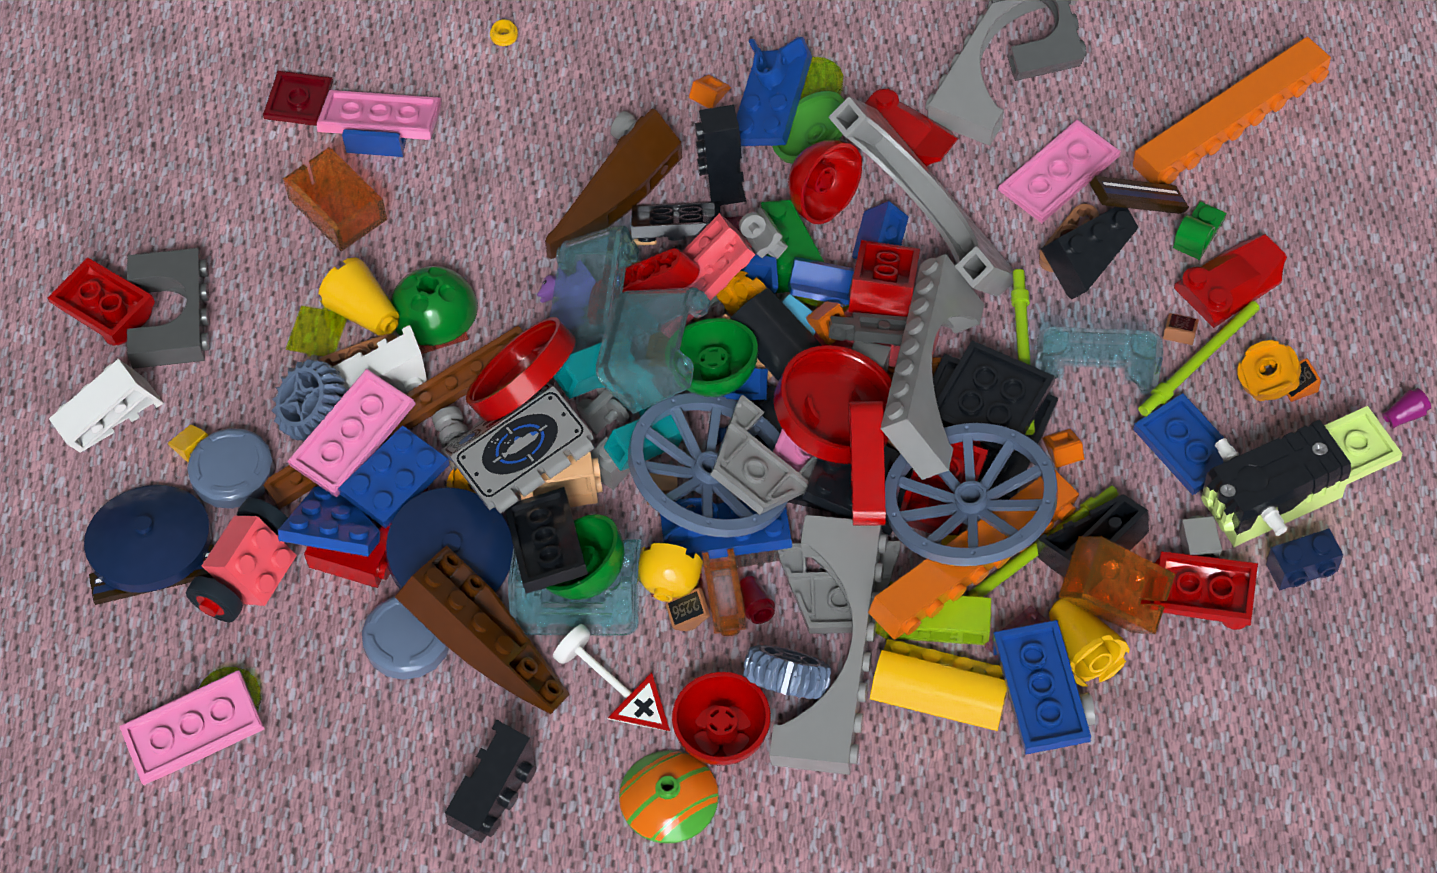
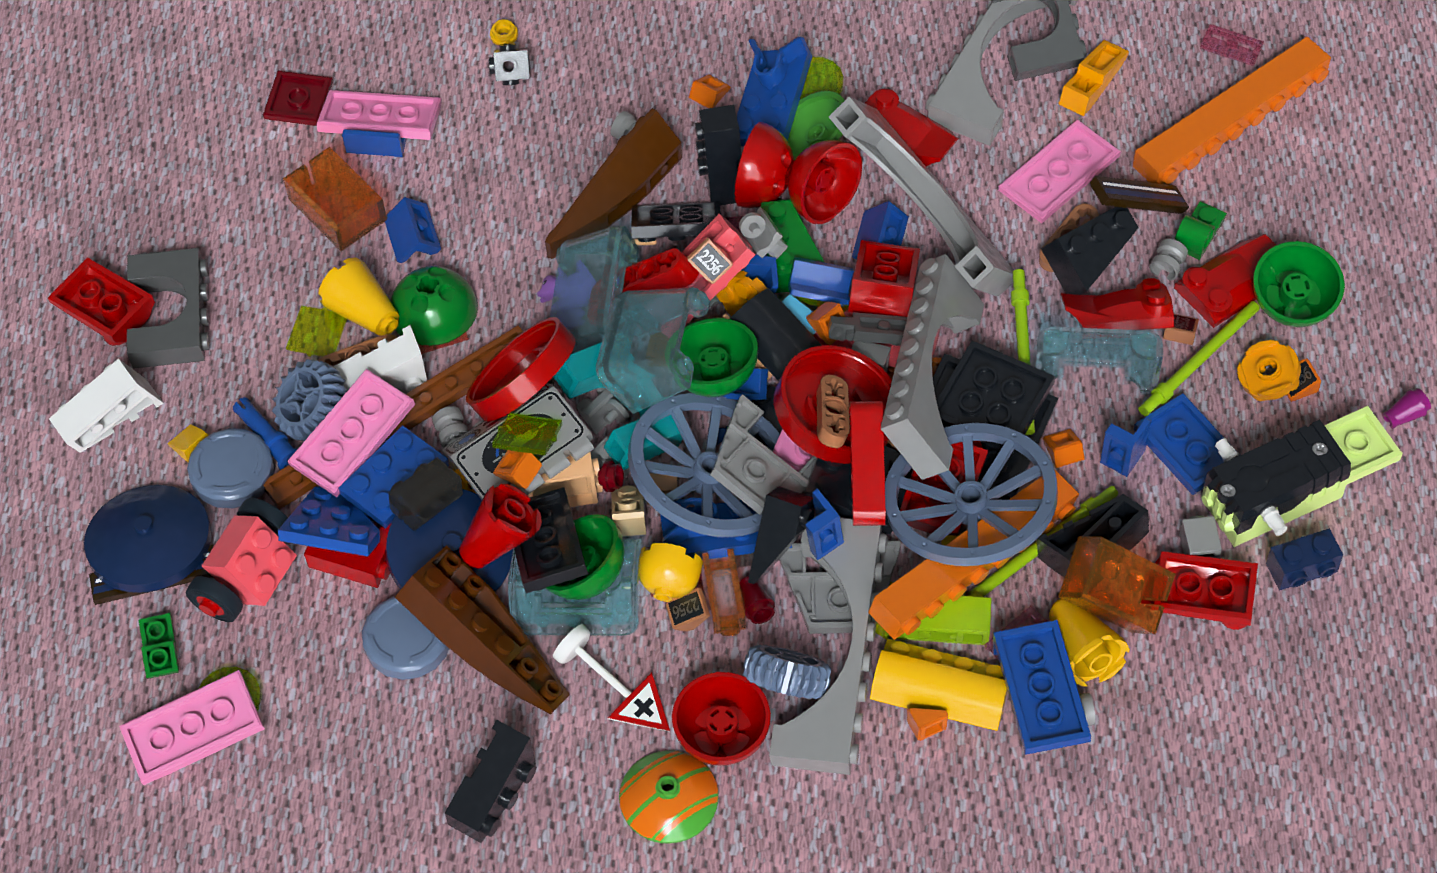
none -> green slope [138,613,179,679]
none -> blue pin [233,397,298,470]
none -> blue panel [384,197,441,263]
none -> clear smoke brick [388,457,463,531]
none -> red cone [459,484,542,568]
none -> brick [489,43,531,85]
none -> clear neon green piece [492,413,562,455]
none -> orange slope [493,448,542,489]
none -> dark red plate [598,461,624,492]
none -> tan slope [611,486,646,537]
none -> slope [687,237,733,284]
none -> red piece [735,122,794,208]
none -> black slope [748,486,815,584]
none -> blue panel [805,489,844,560]
none -> nougat beam [816,375,850,448]
none -> orange slope [907,708,948,741]
none -> light orange slope [1059,40,1129,116]
none -> red slope [1060,278,1174,334]
none -> blue panel [1100,418,1151,477]
none -> light grey wheel [1149,239,1188,281]
none -> clear pink tile [1200,24,1264,66]
none -> green piece [1253,241,1345,328]

